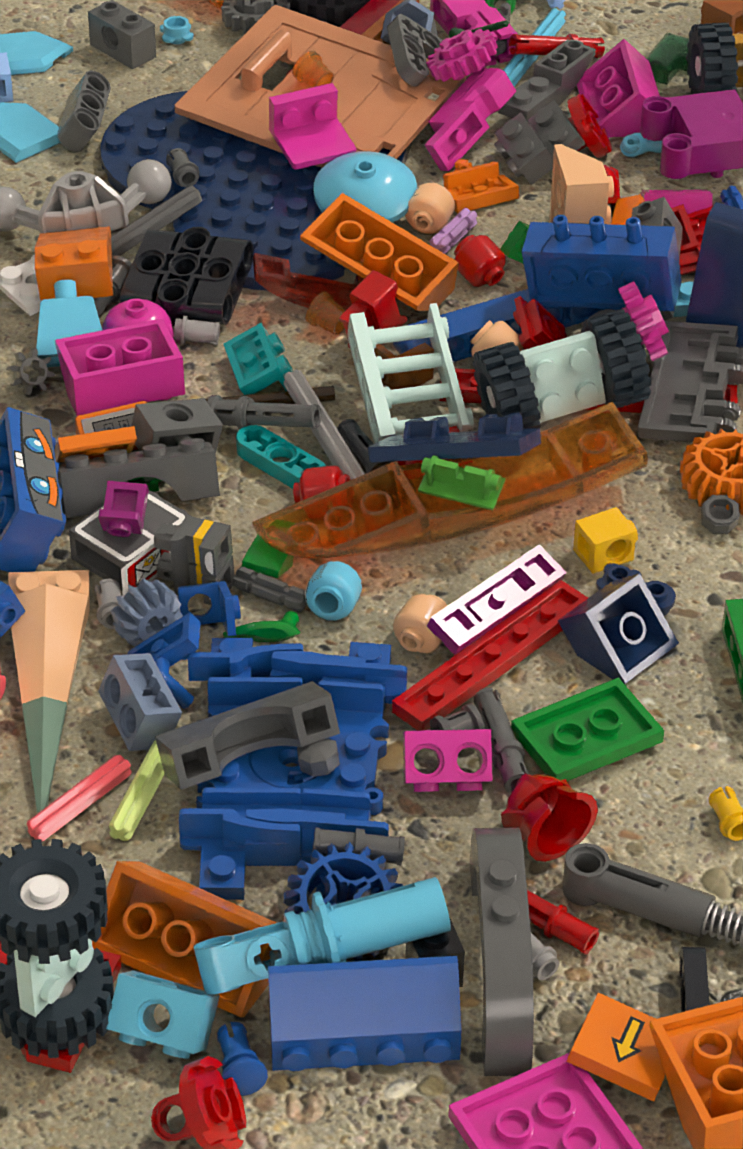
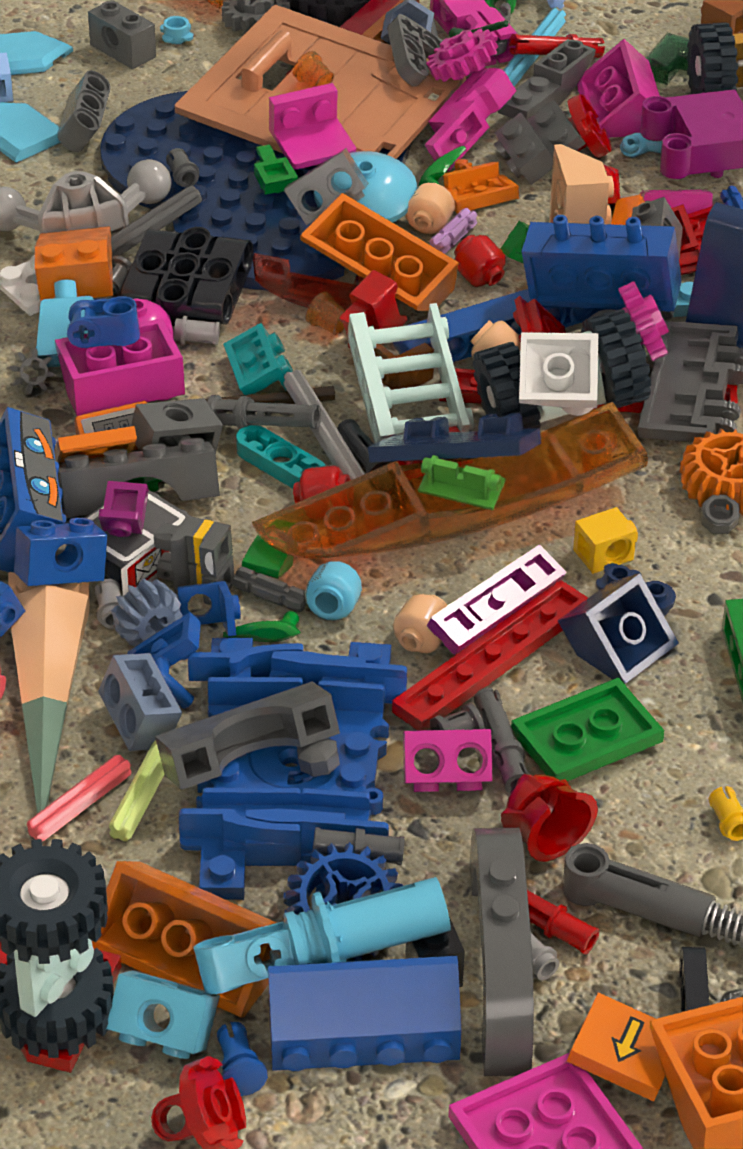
none -> blue brick [14,518,107,586]
none -> blue piece [67,296,140,348]
none -> green plate [254,144,298,195]
none -> dark grey brick [284,148,369,226]
none -> green bar [418,146,466,187]
none -> white slope [519,332,598,416]

